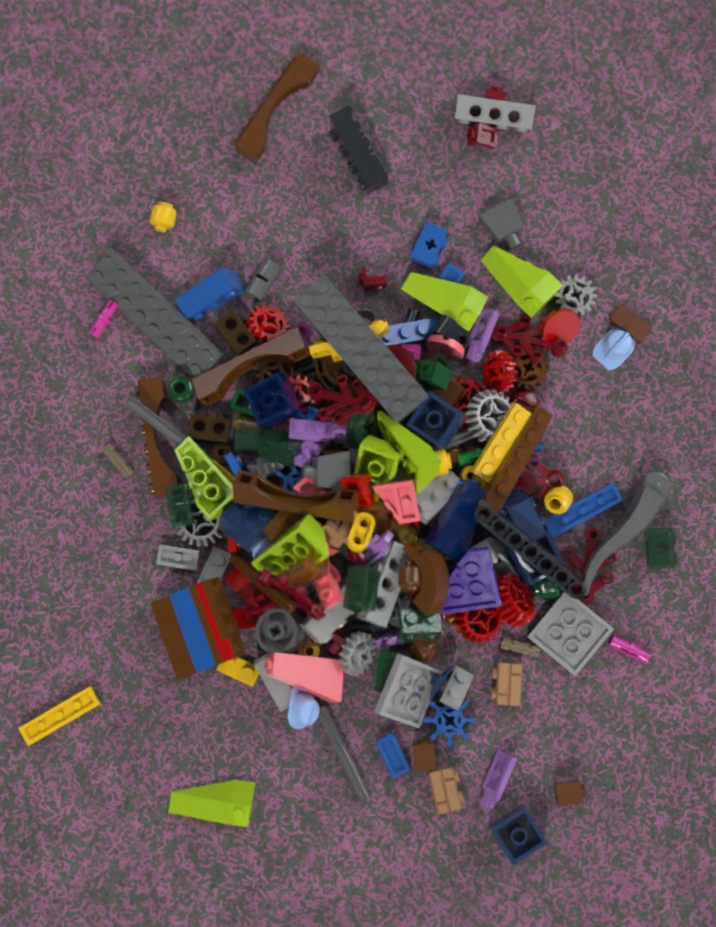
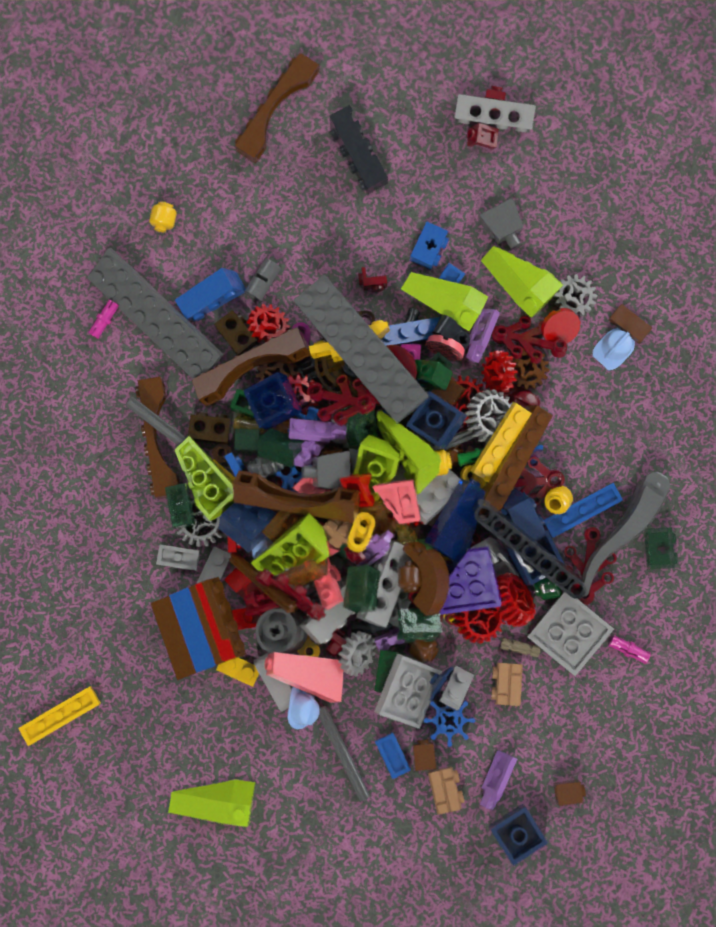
dark tan axle [102,443,134,478] -> none
dark green head [168,377,195,404] -> none

